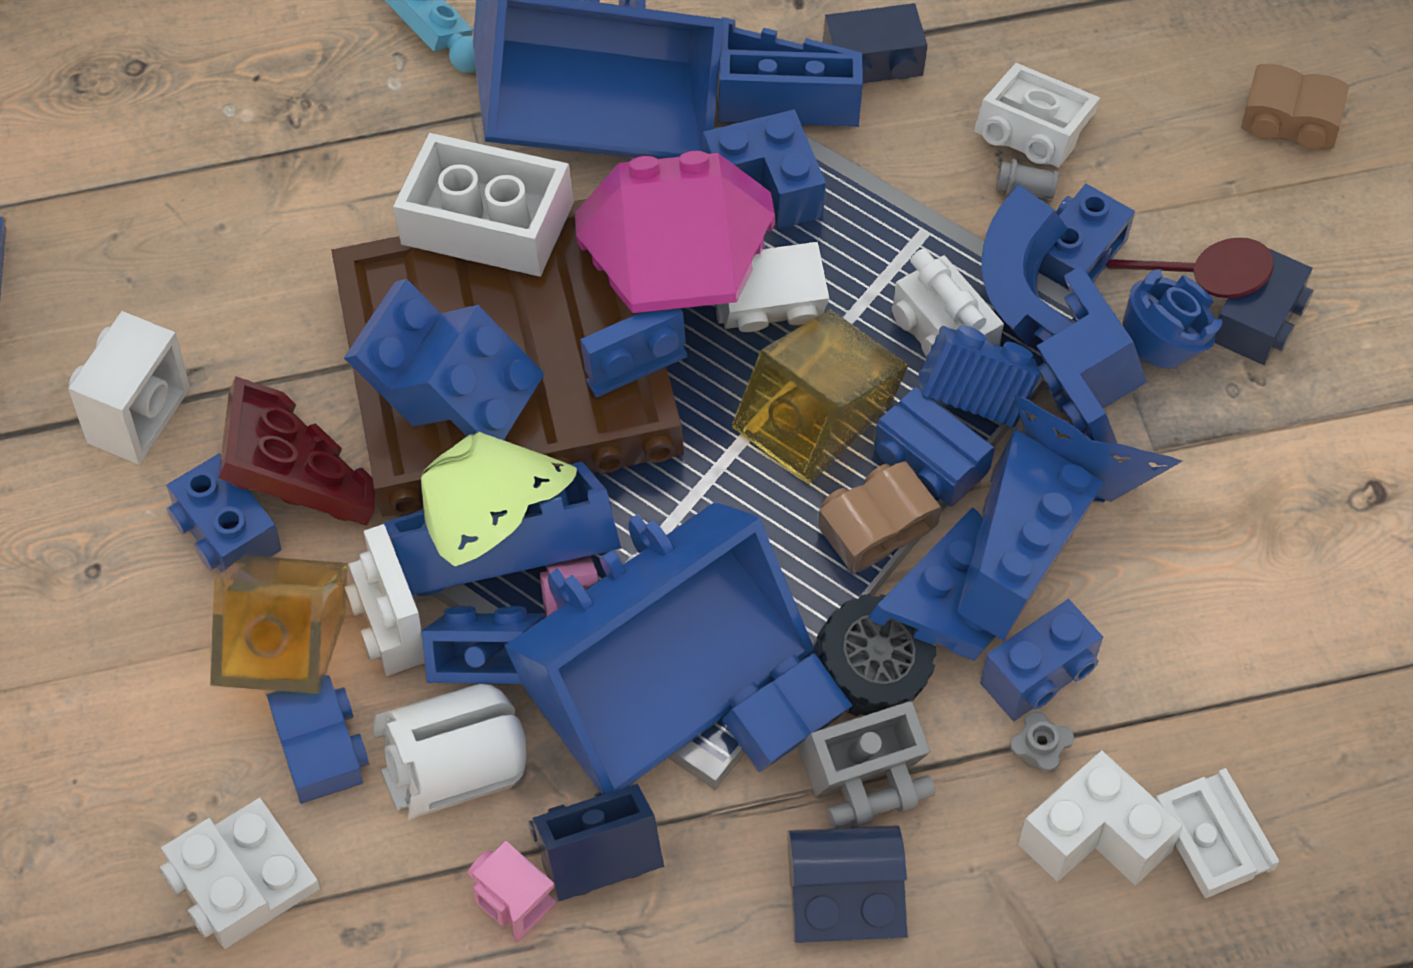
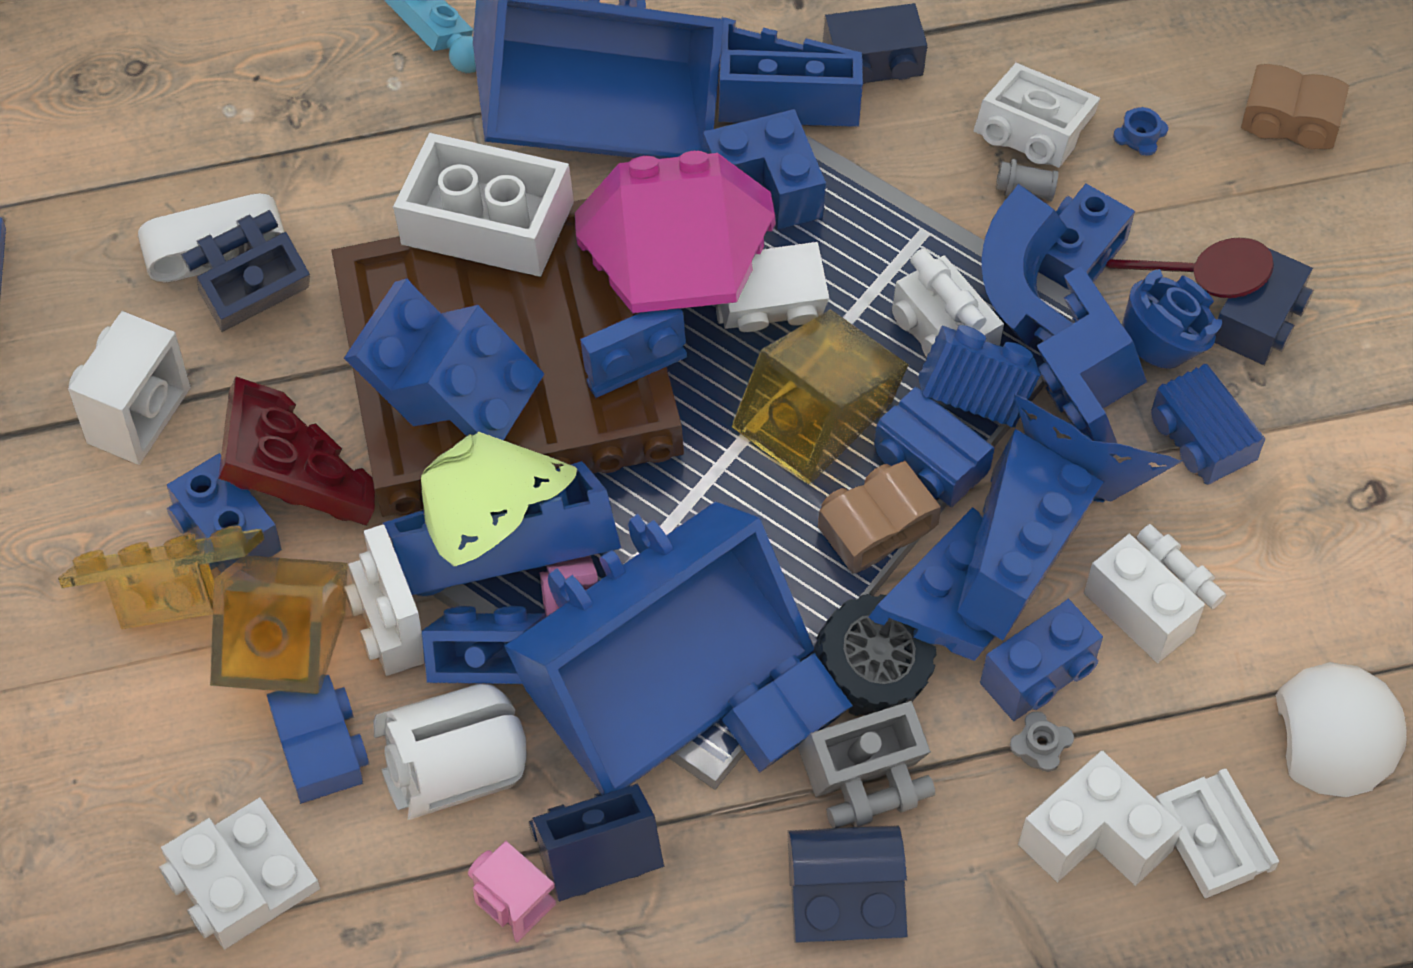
none -> clear yellow bracket [58,526,265,630]
none -> white beam [138,193,284,282]
none -> dark blue brick [181,210,310,332]
none -> white brick [1084,524,1226,664]
none -> blue plate [1113,107,1168,156]
none -> blue brick [1151,363,1266,485]
none -> white cylinder [1276,662,1407,797]

